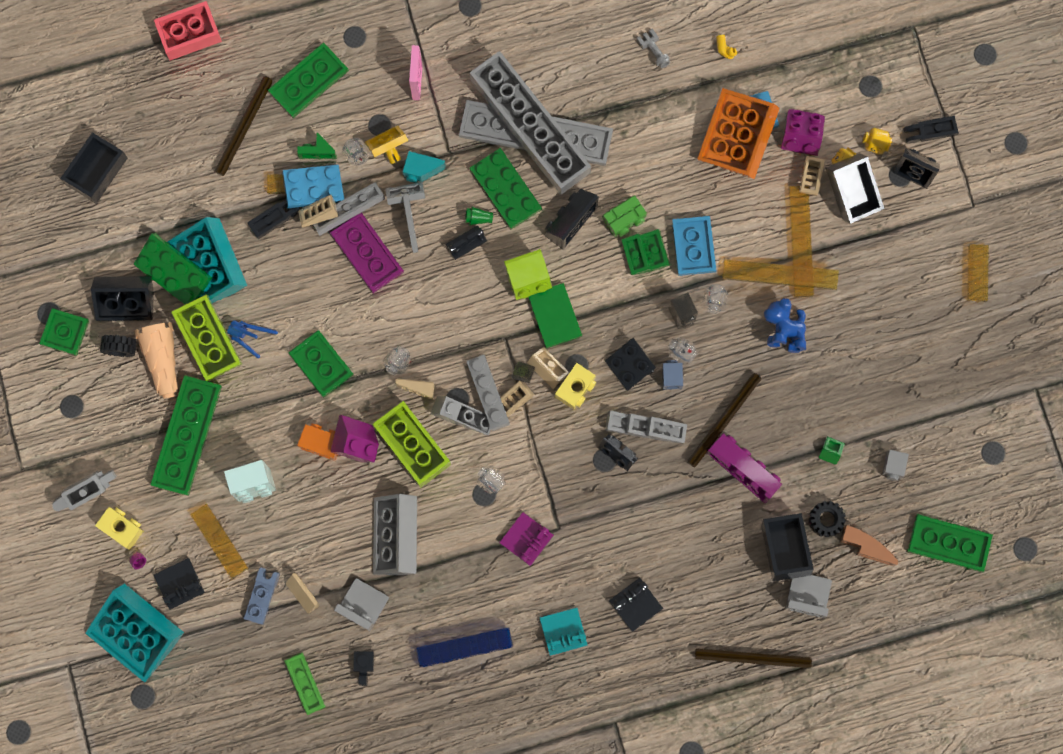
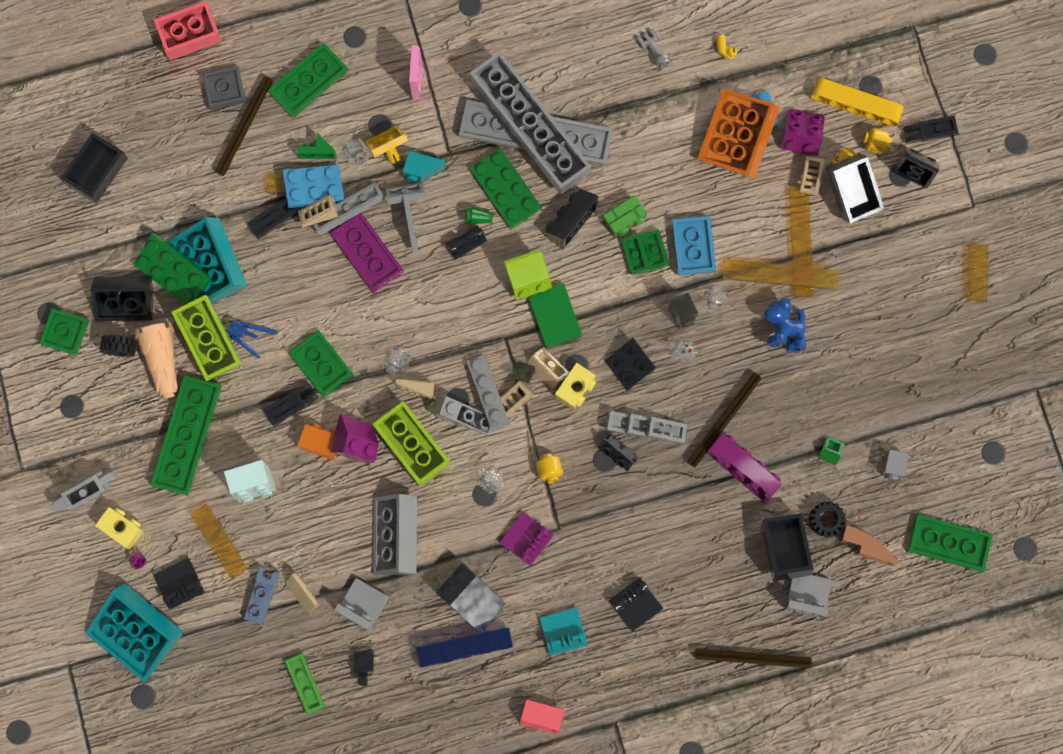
sand blue brick [662,360,683,390] -> none
none -> dark grey plate [202,66,246,110]
none -> black hinge [263,384,319,427]
none -> slope [436,563,506,633]
none -> coral hinge [520,699,565,735]
none -> yellow head [536,454,563,484]
none -> yellow beam [811,78,904,126]

